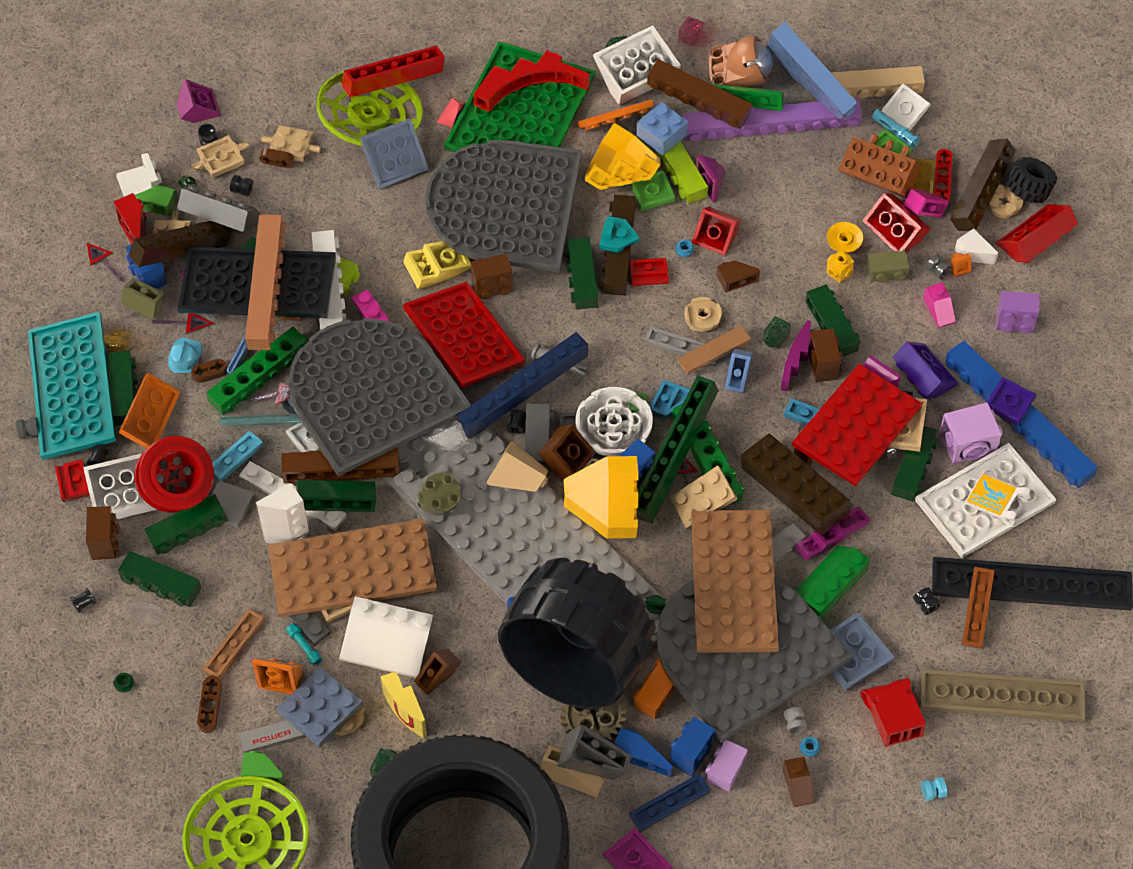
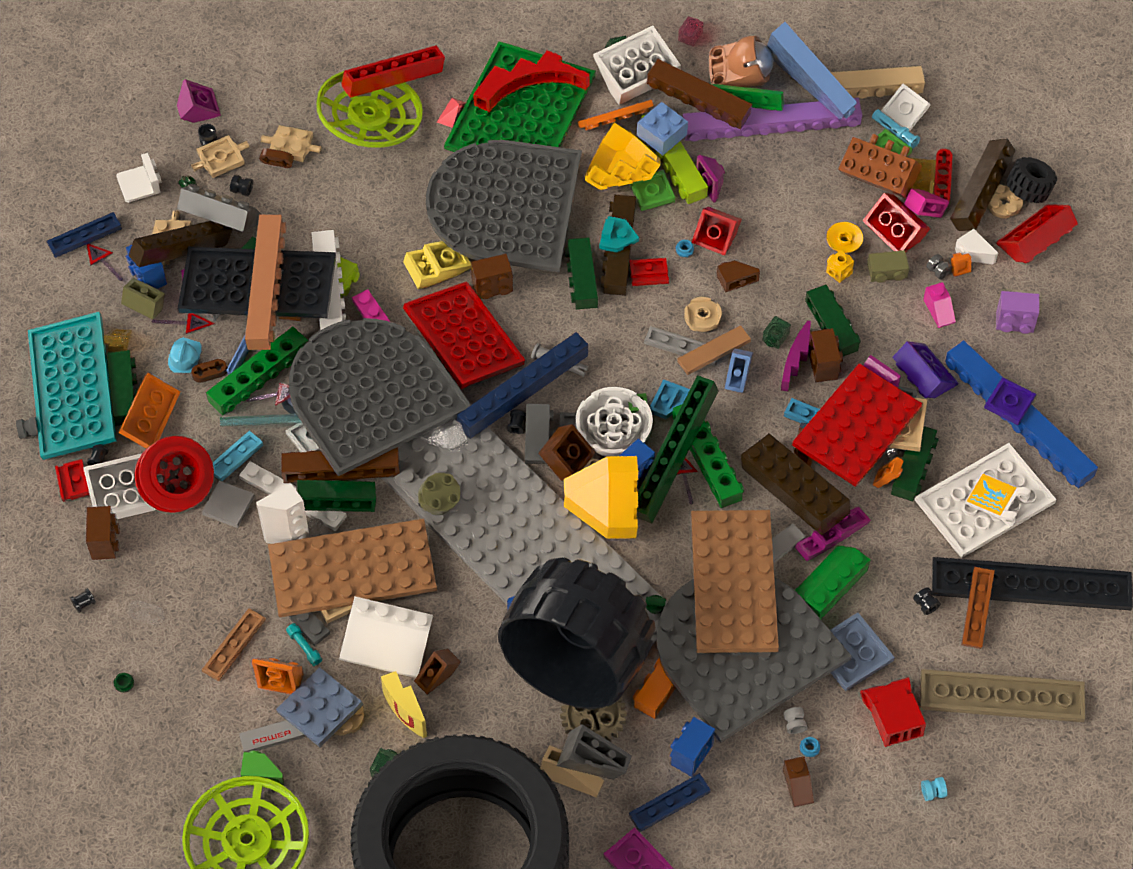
red slope [113,193,147,244] -> none
dark green brick [118,551,201,607] -> none
bright green slope [135,185,177,216] -> none
dark green brick [144,494,229,555] -> none
reddish brown beam [197,676,222,733] -> none
sand blue plate [359,119,429,188] -> none
tan slope [486,441,548,492] -> none
blue slope [614,728,672,777] -> none
tan plate [670,466,737,530] -> none
lavender brick [705,740,748,792] -> none
lavender brick [939,403,1003,465] -> none
none -> dark blue plate [47,212,122,258]
none -> orange plate [872,457,904,488]

